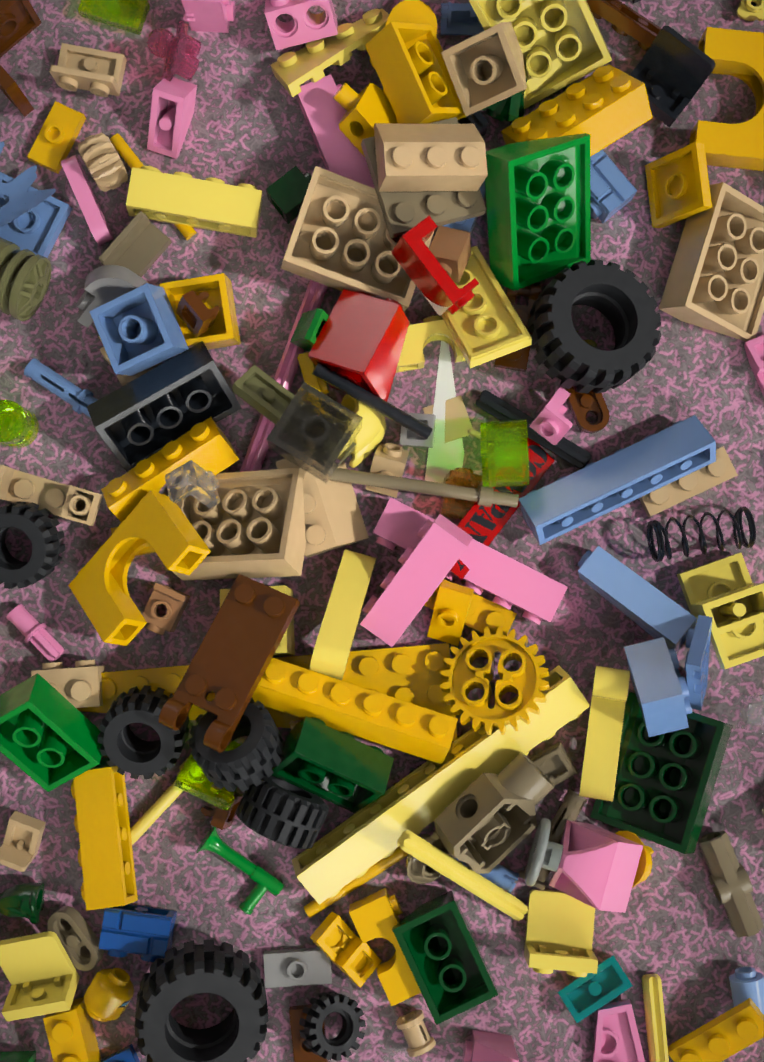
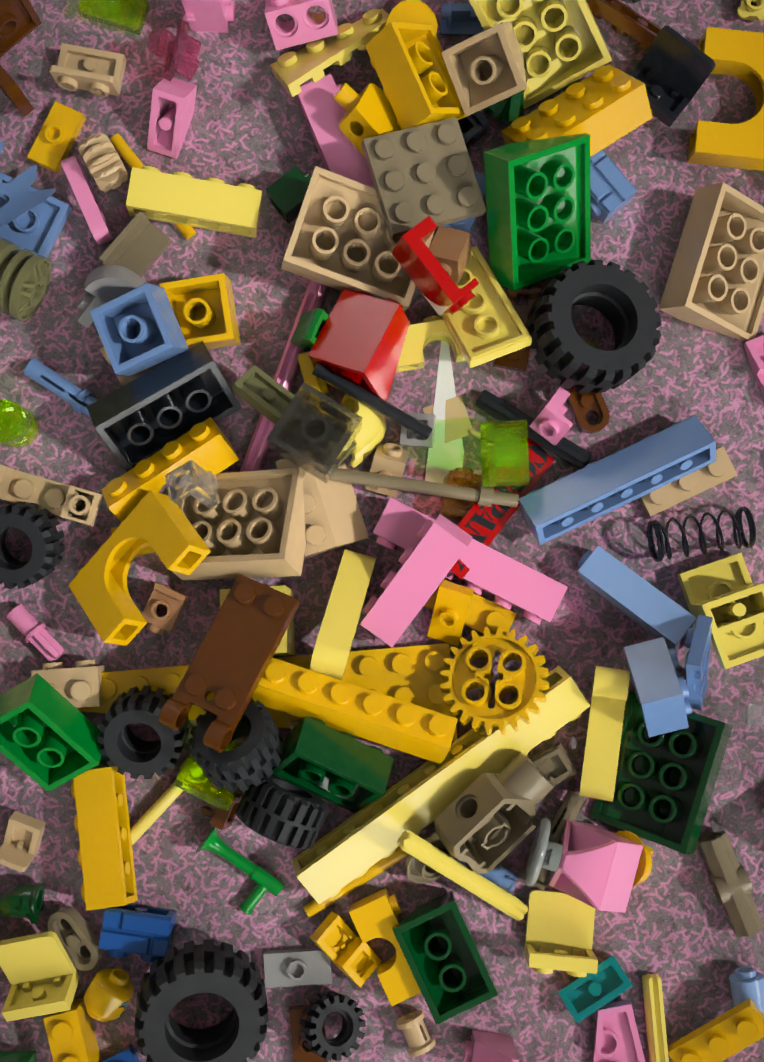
reddish brown tile [176,290,220,338] -> none
tan slope [374,123,488,192] -> none
yellow plate [645,141,712,228] -> none

